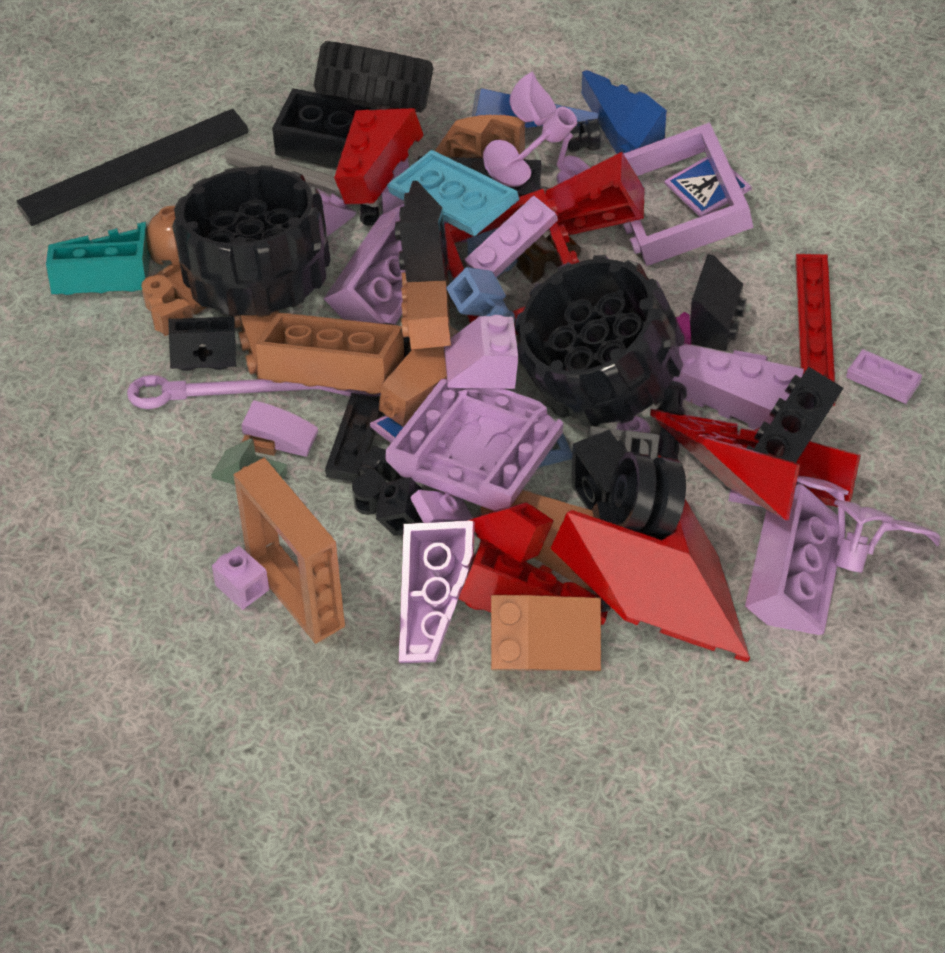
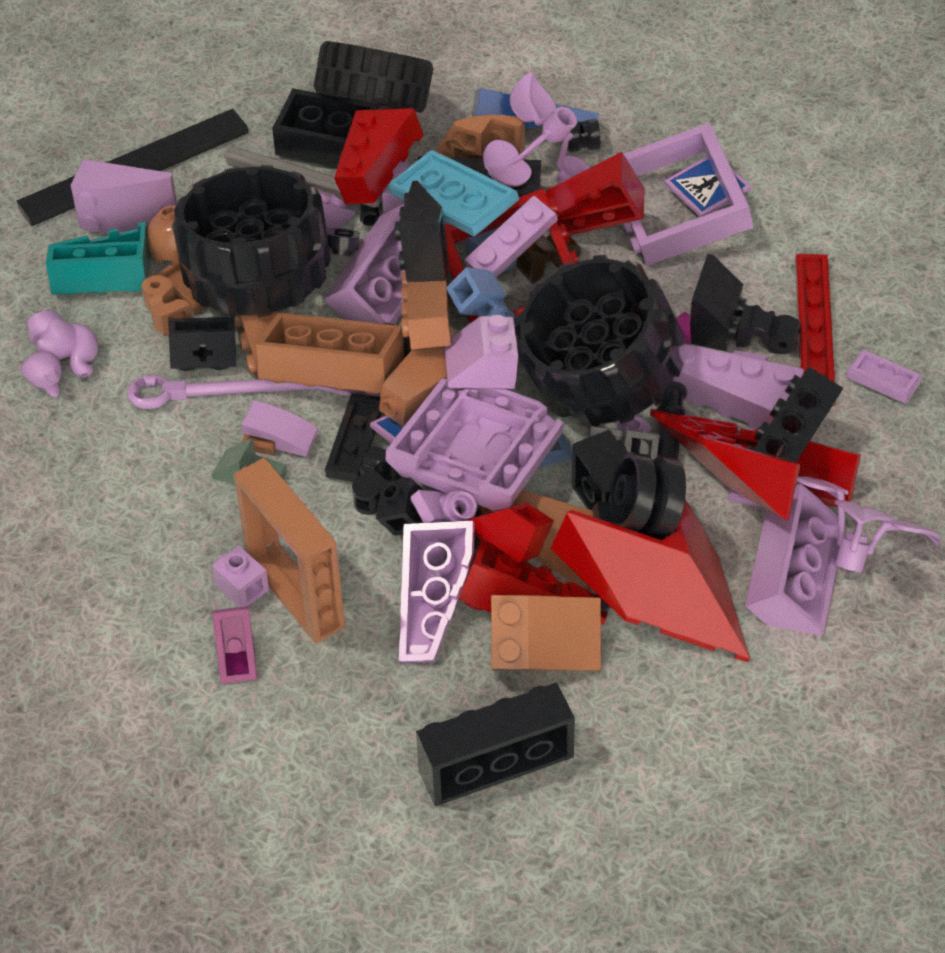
blue wedge [581,70,667,154] -> none
none -> lavender animal [19,311,99,398]
none -> lavender slope [71,159,177,233]
none -> magenta slope [212,606,257,684]
none -> black plate [327,228,360,256]
none -> black brick [416,682,575,806]
none -> lavender plate [442,490,477,522]
none -> black leg [736,305,802,354]

